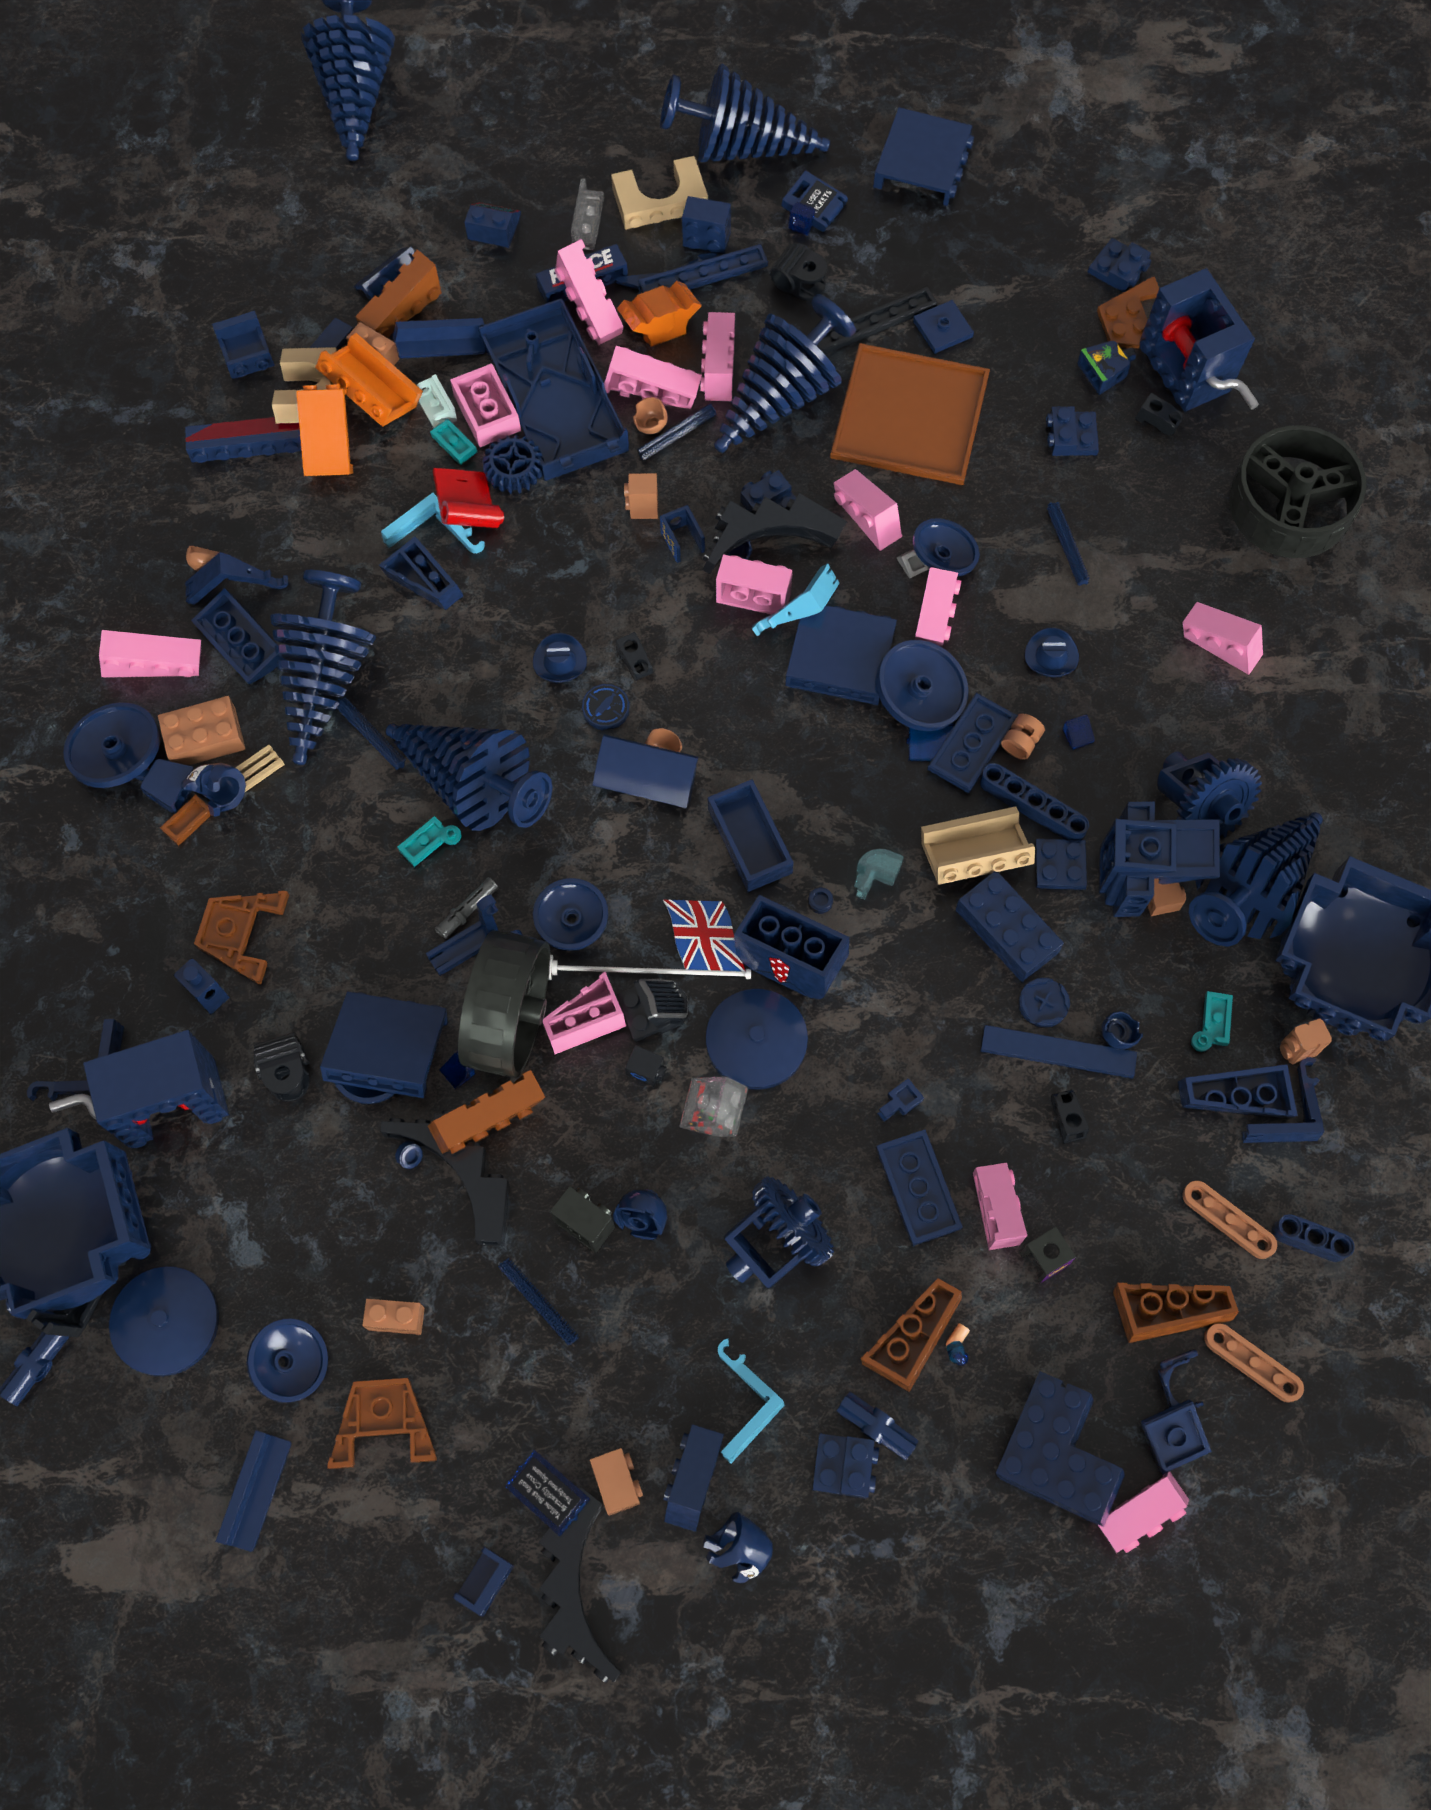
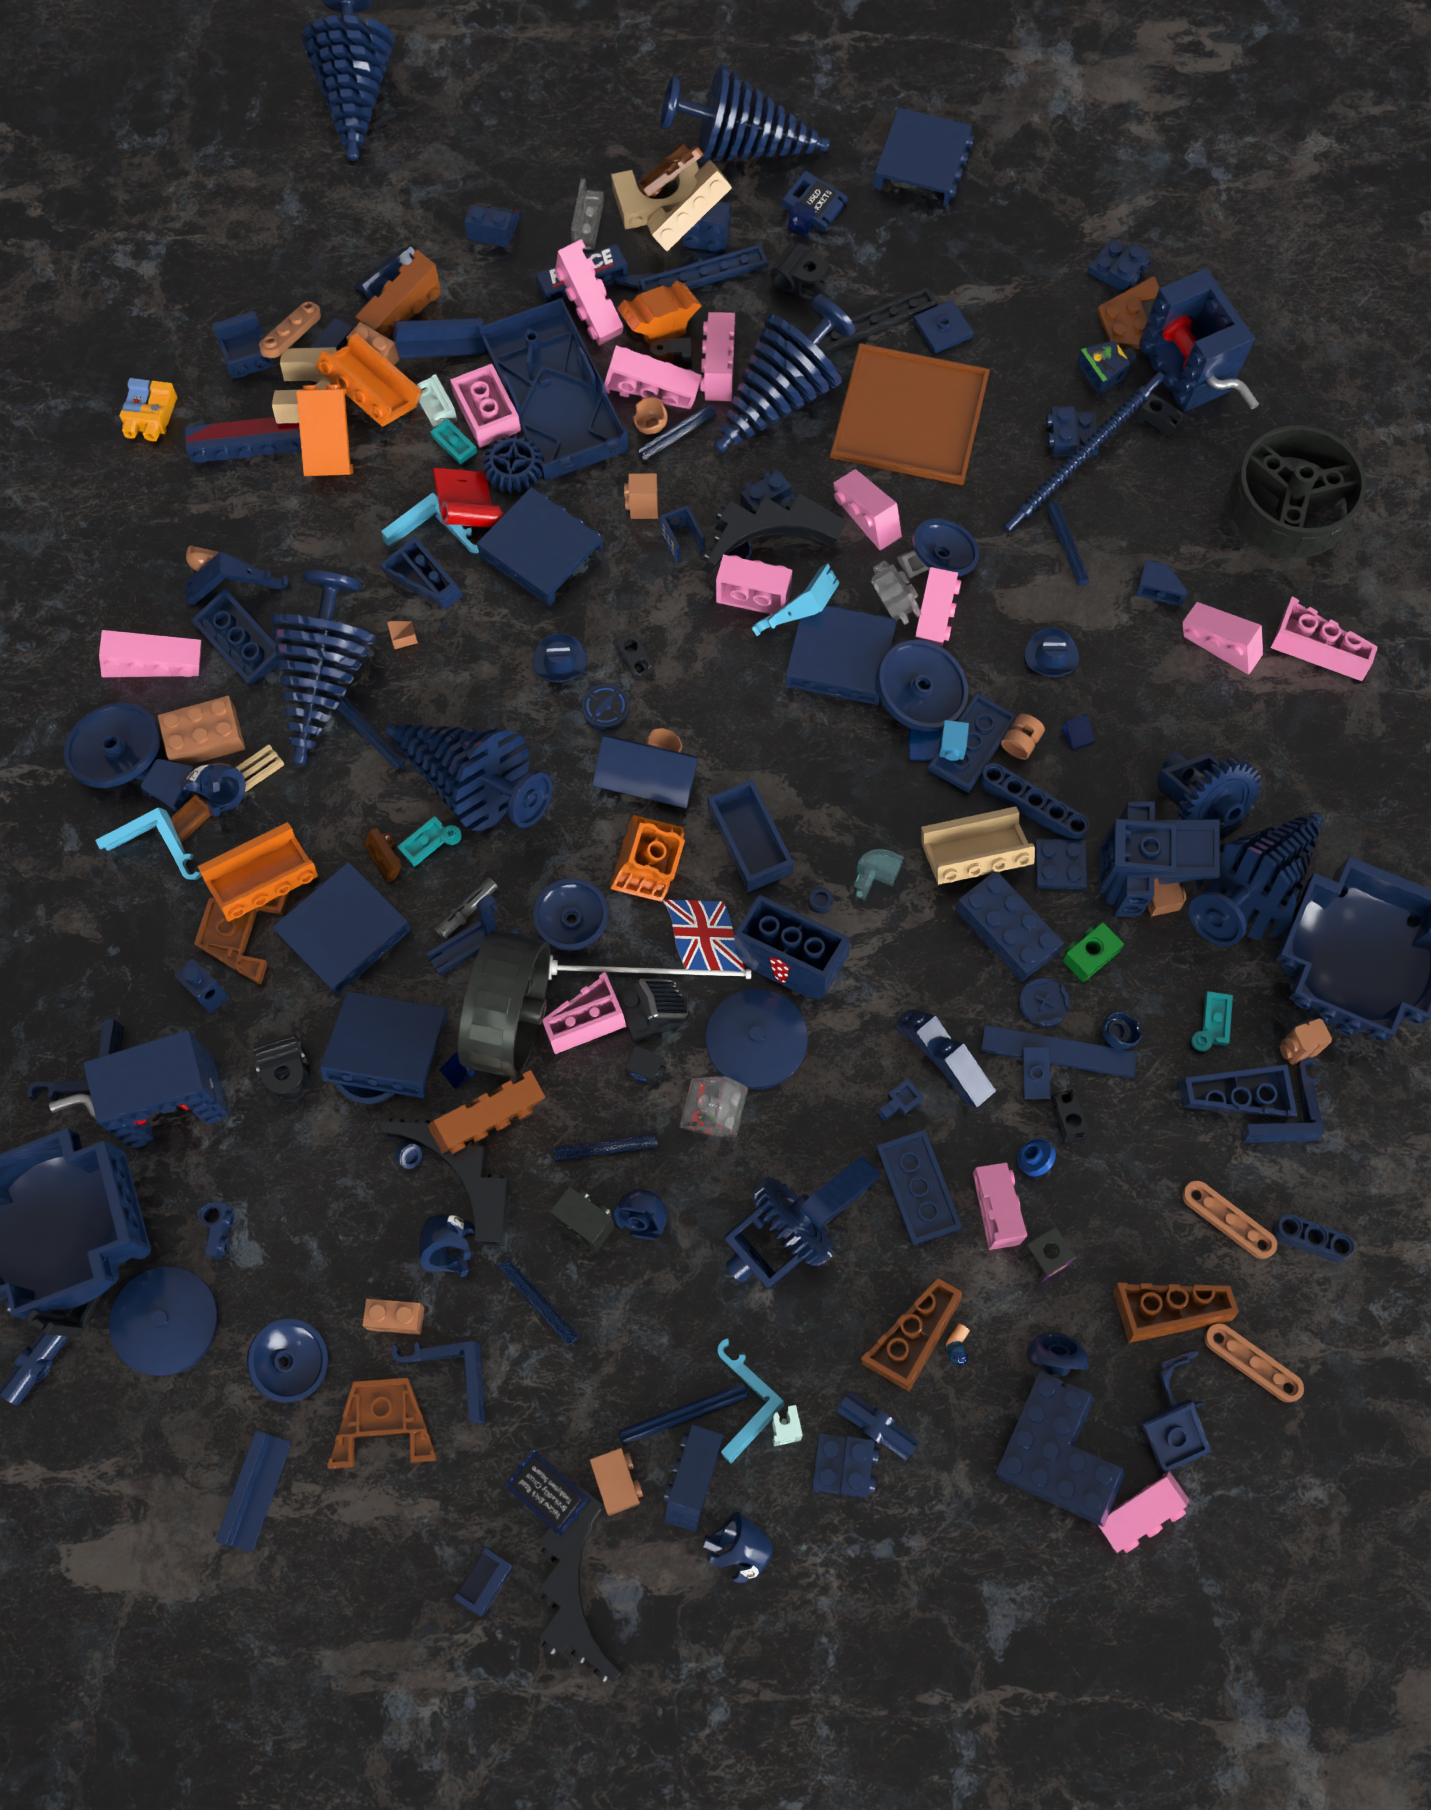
none -> medium azure hinge [96,808,201,880]
none -> light orange hips [120,378,177,441]
none -> orange panel [197,822,318,922]
none -> dark blue plate [199,1202,235,1260]
none -> nougat plate [259,302,321,358]
none -> dark blue panel [272,862,411,996]
none -> reddish brown hinge [363,828,402,883]
none -> nougat slope [387,621,418,649]
none -> dark blue hinge [392,1341,486,1424]
none -> dark blue piece [419,1214,475,1277]
none -> dark blue panel [477,487,603,606]
none -> dark blue axle [553,1133,658,1161]
none -> orange slope [610,815,685,902]
none -> dark blue axle [619,1383,748,1445]
none -> dark orange wing [637,143,703,197]
none -> arch [646,160,732,251]
none -> black leg [650,338,692,369]
none -> light aqua hinge [772,1405,803,1446]
none -> dark blue beam [799,1156,882,1229]
none -> clear hinge [871,560,922,625]
none -> arch [894,1009,996,1107]
none -> dark azure brick [939,720,969,761]
none -> dark blue hose [1003,372,1165,532]
none -> blue plate [1018,1138,1056,1177]
none -> dark blue plate [1023,1047,1050,1099]
none -> dark blue hat [1026,1332,1089,1376]
none -> green brick [1063,923,1124,983]
none -> dark blue slope [1135,560,1187,606]
none -> bright pink wedge [1271,596,1378,681]

